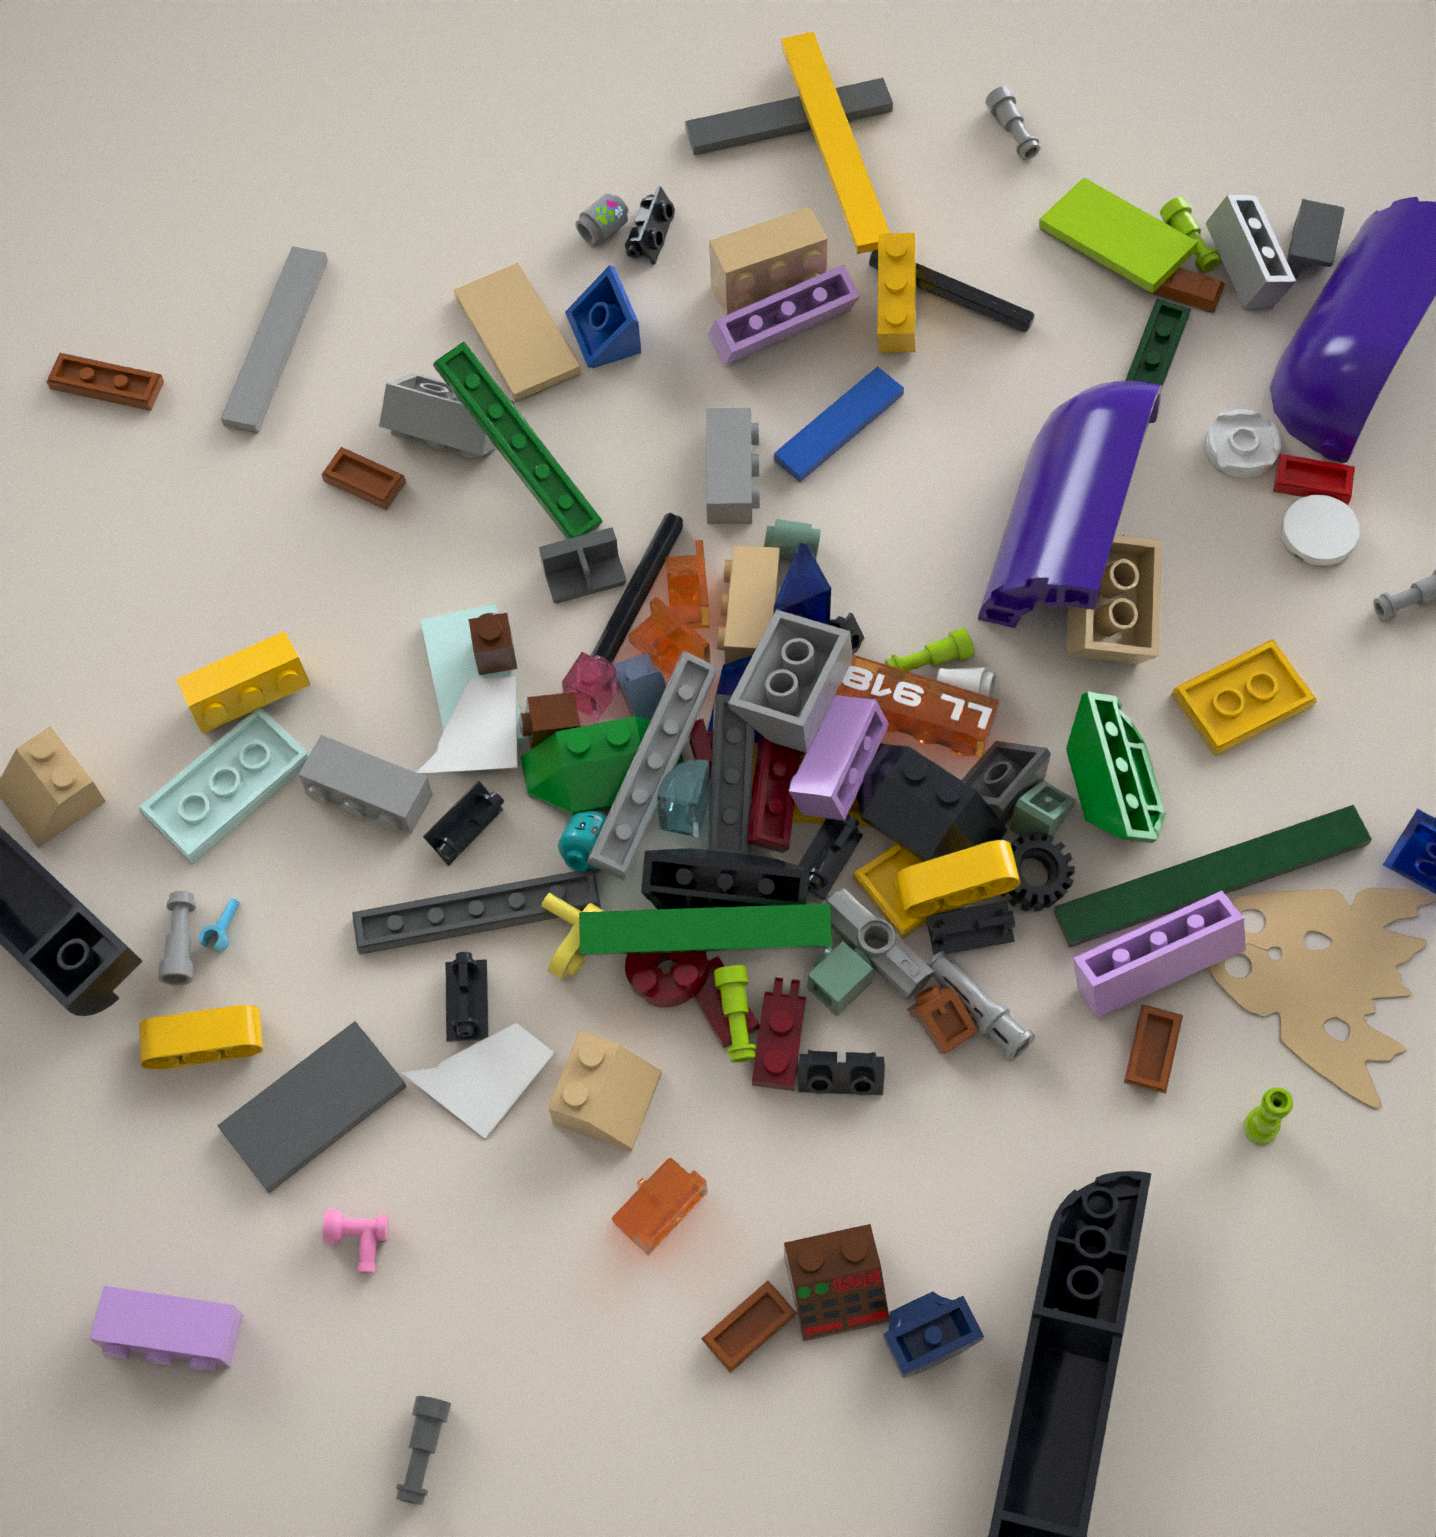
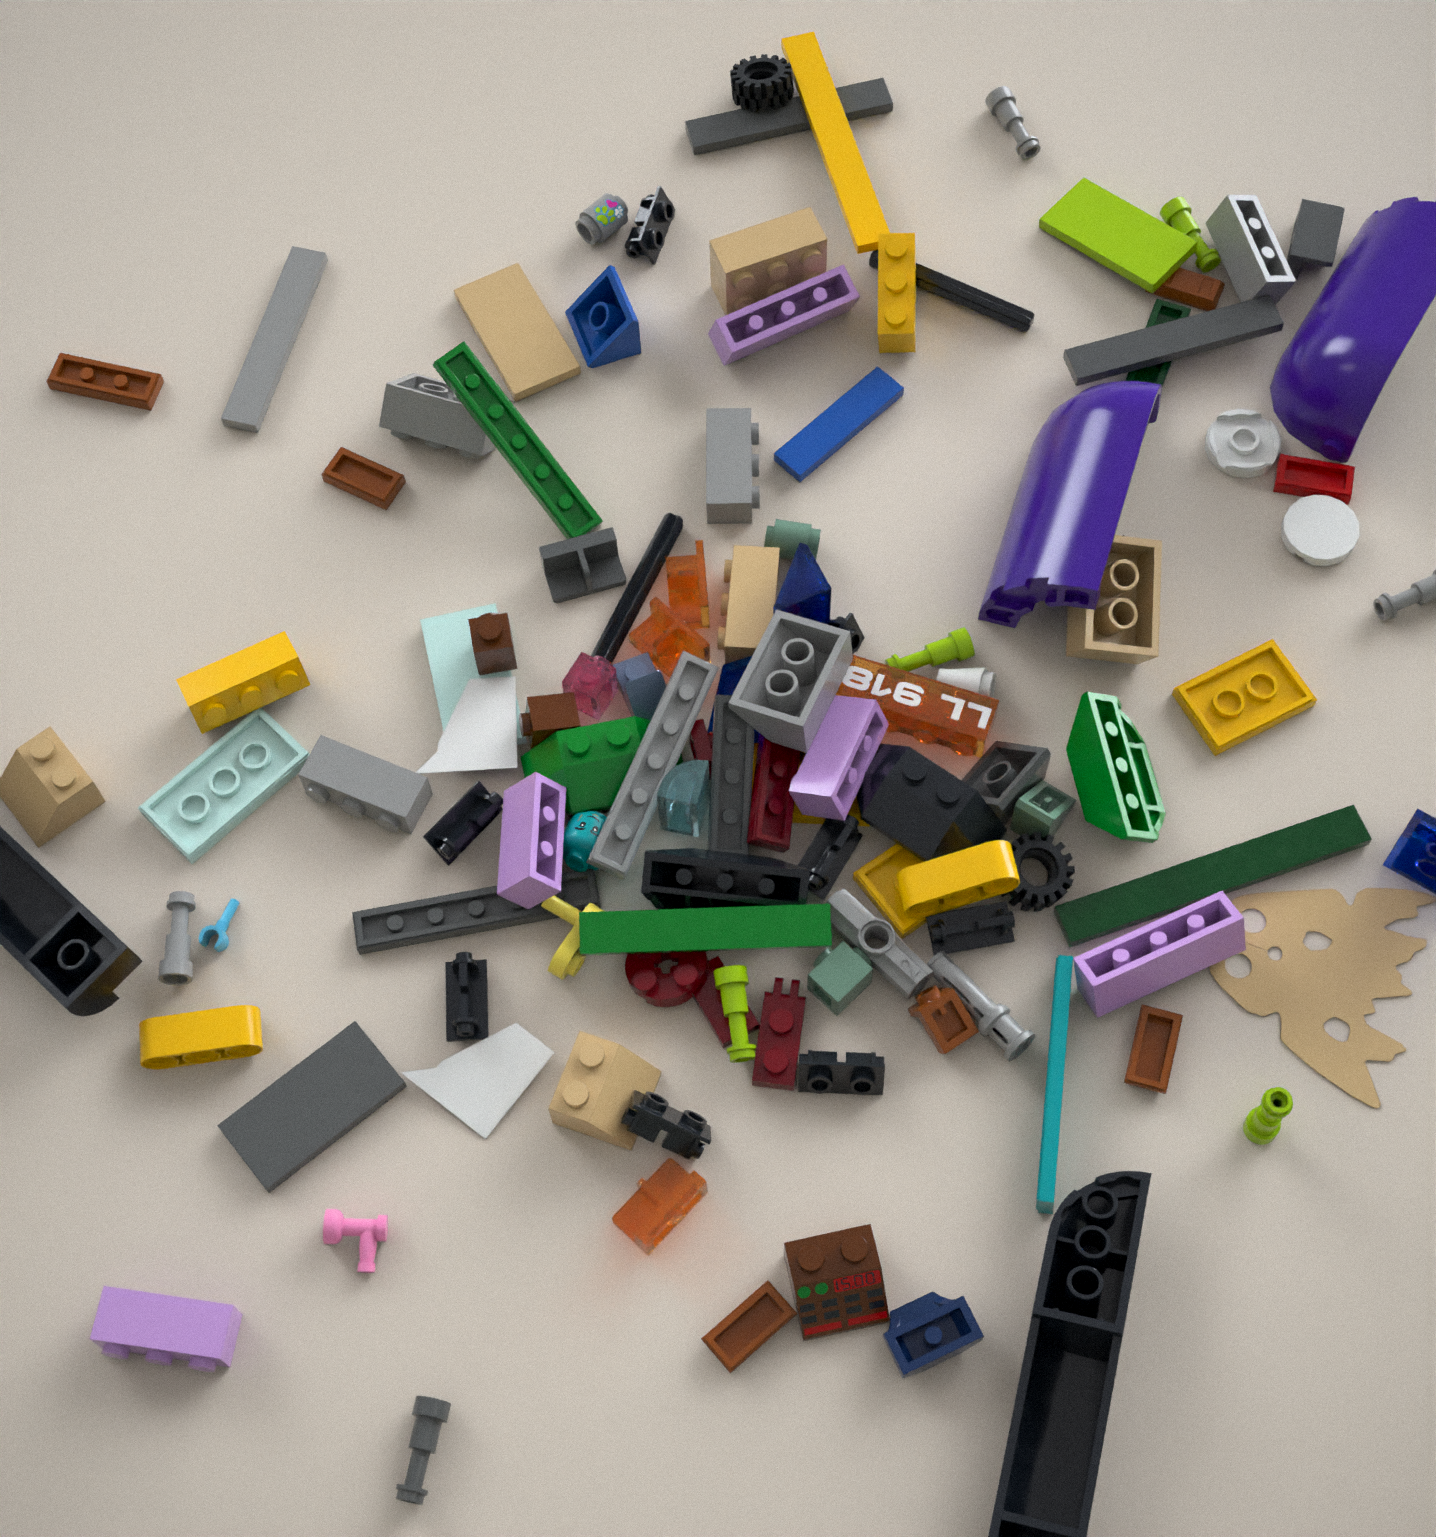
none -> lavender brick [497,772,566,909]
none -> black hinge [621,1090,711,1160]
none -> black tyre [730,54,794,112]
none -> teal tile [1036,955,1073,1214]
none -> dark grey tile [1063,295,1284,386]

